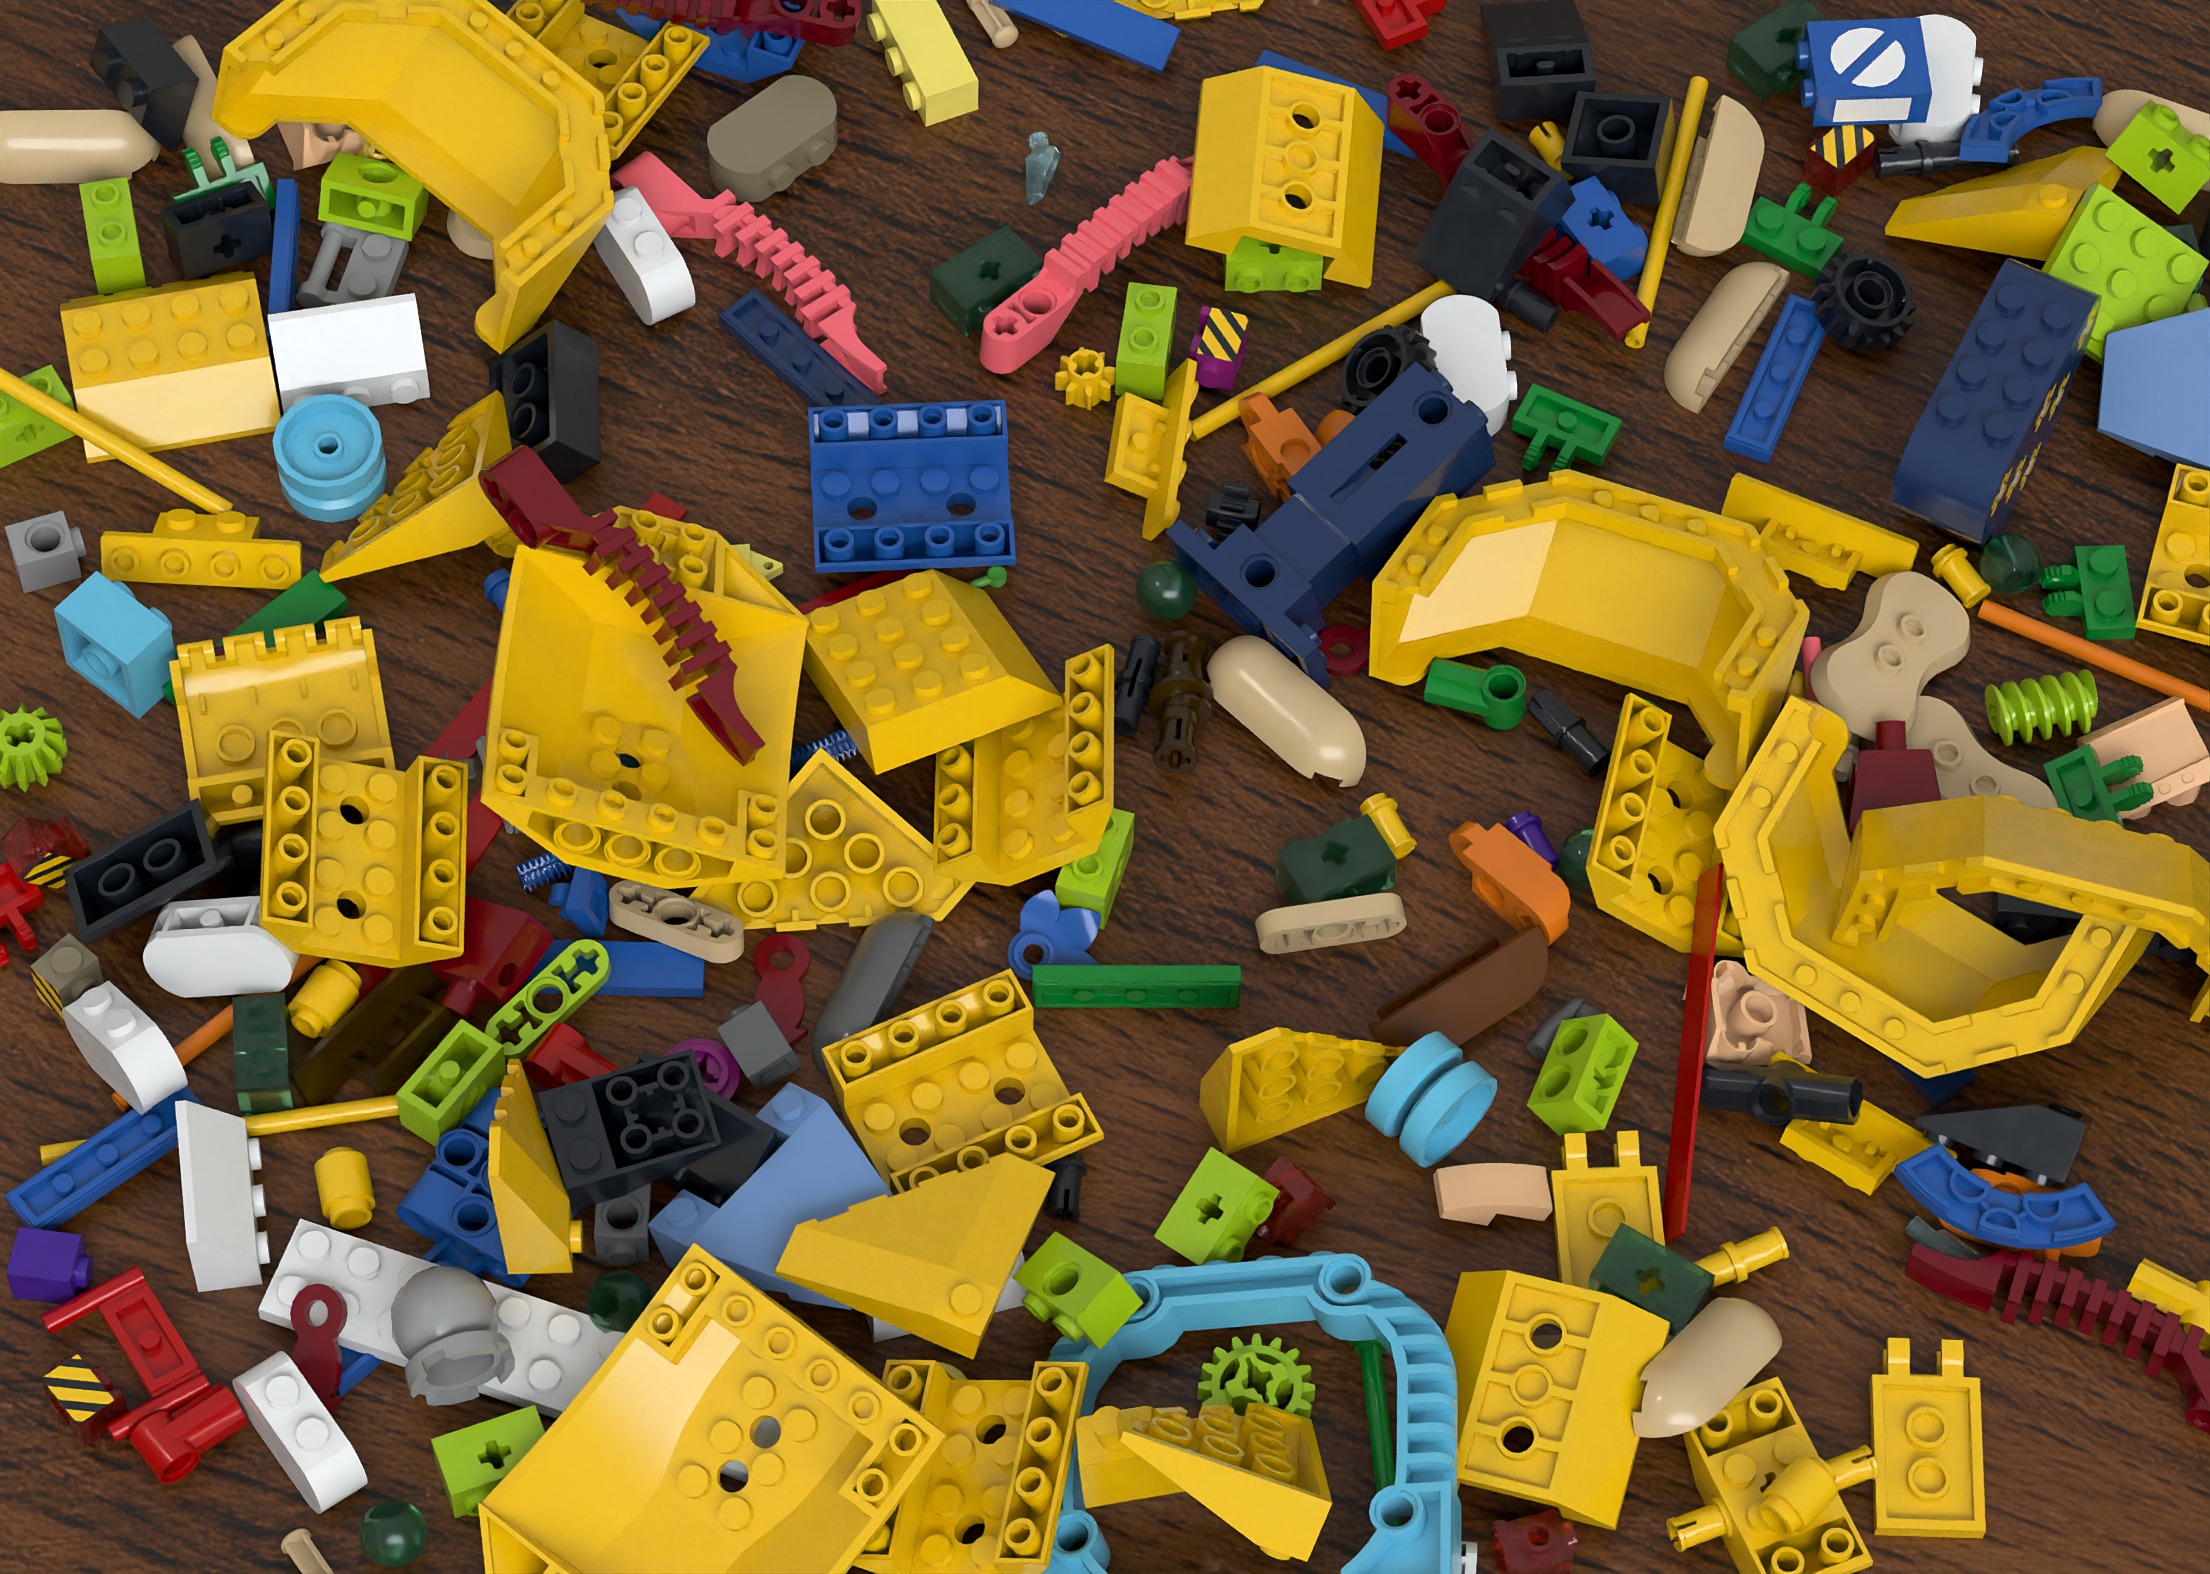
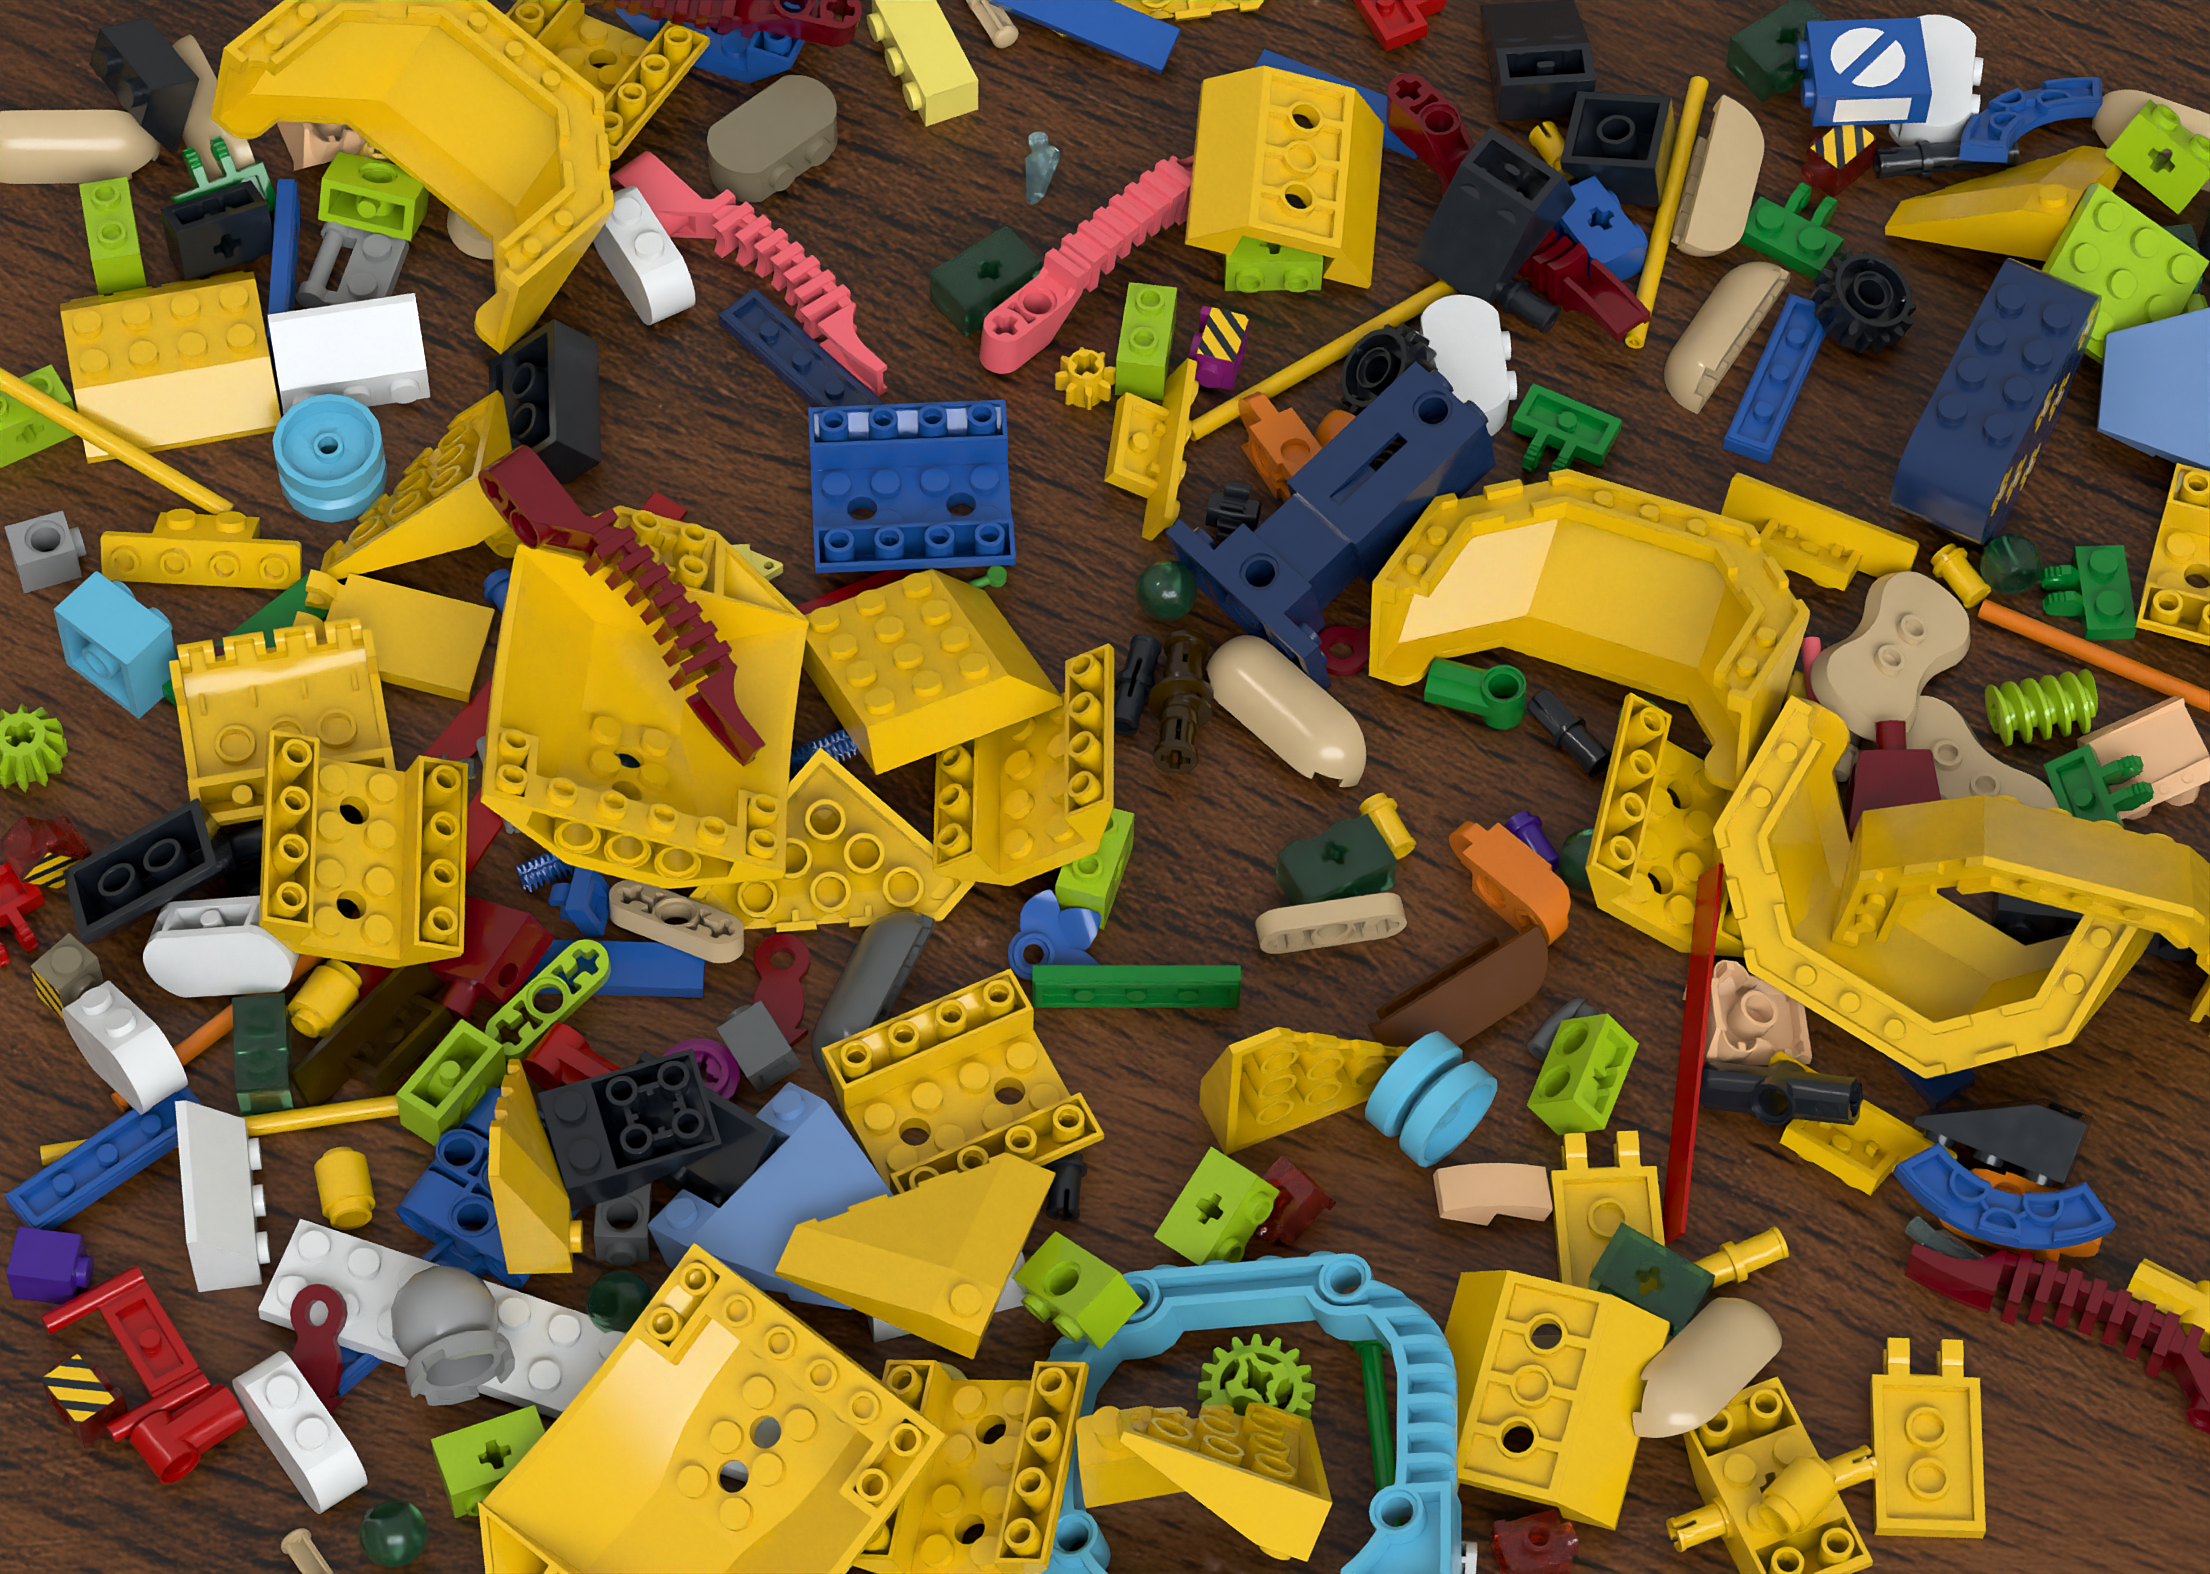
none -> yellow tile [293,569,495,703]

